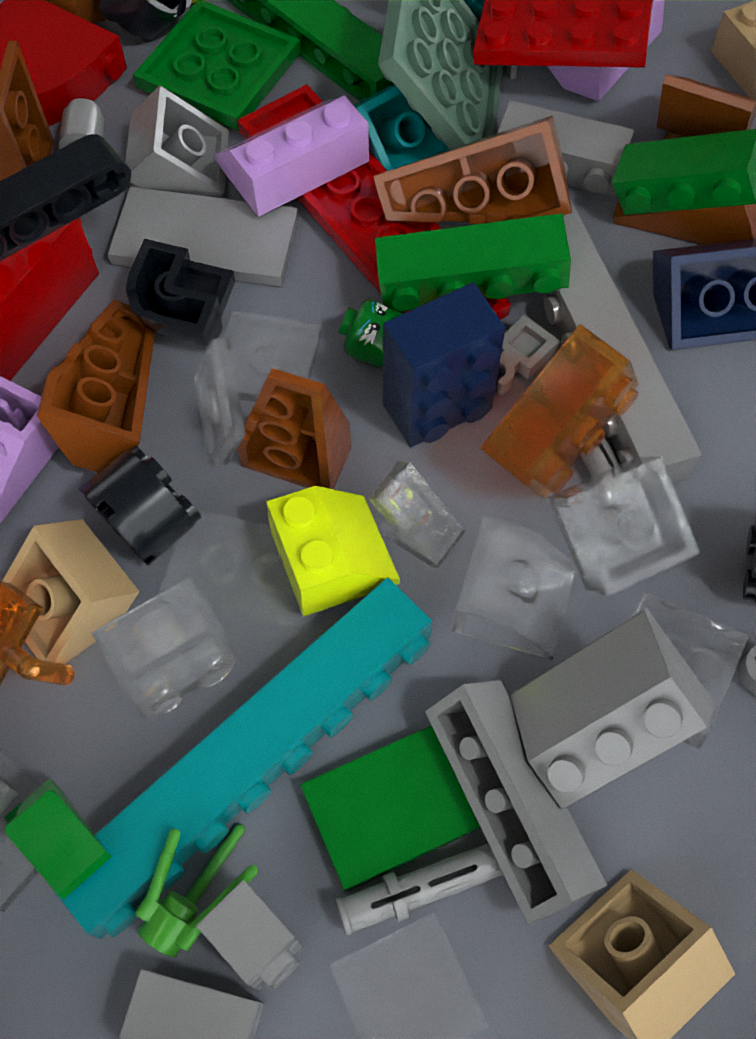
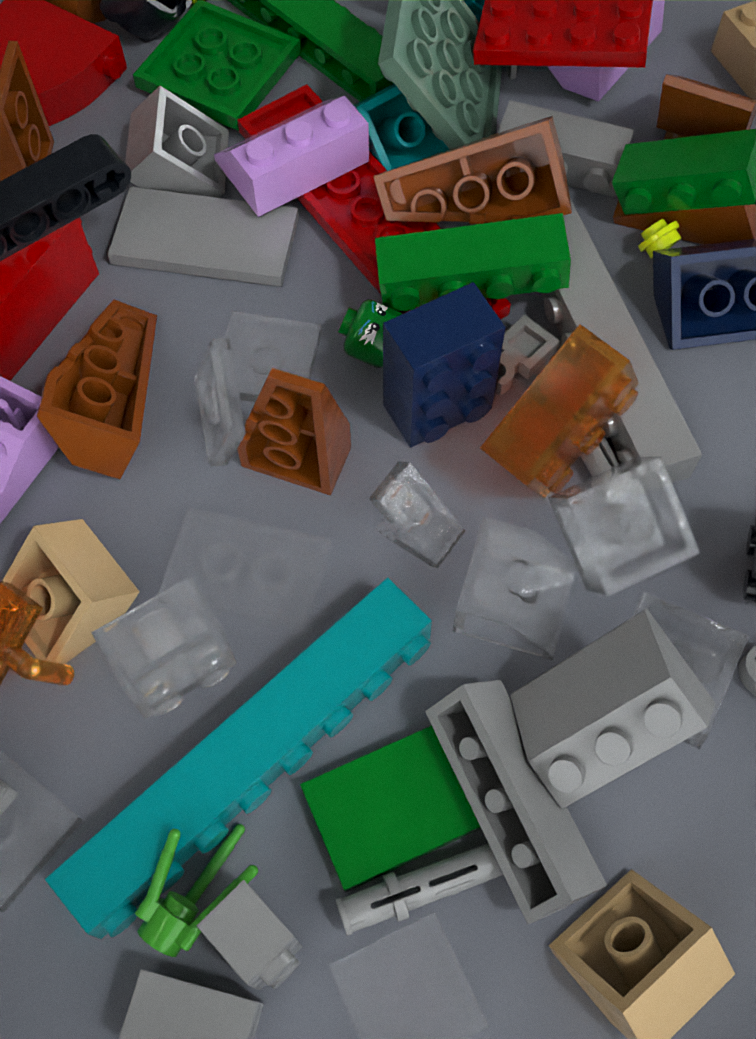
green slope [4,778,112,900] -> none
light grey brick [59,98,105,150] -> none
black brick [79,445,202,566] -> none
black brick [126,239,235,347] -> none
neon yellow slope [266,486,400,617] -> none
none -> neon yellow plate [638,218,682,259]

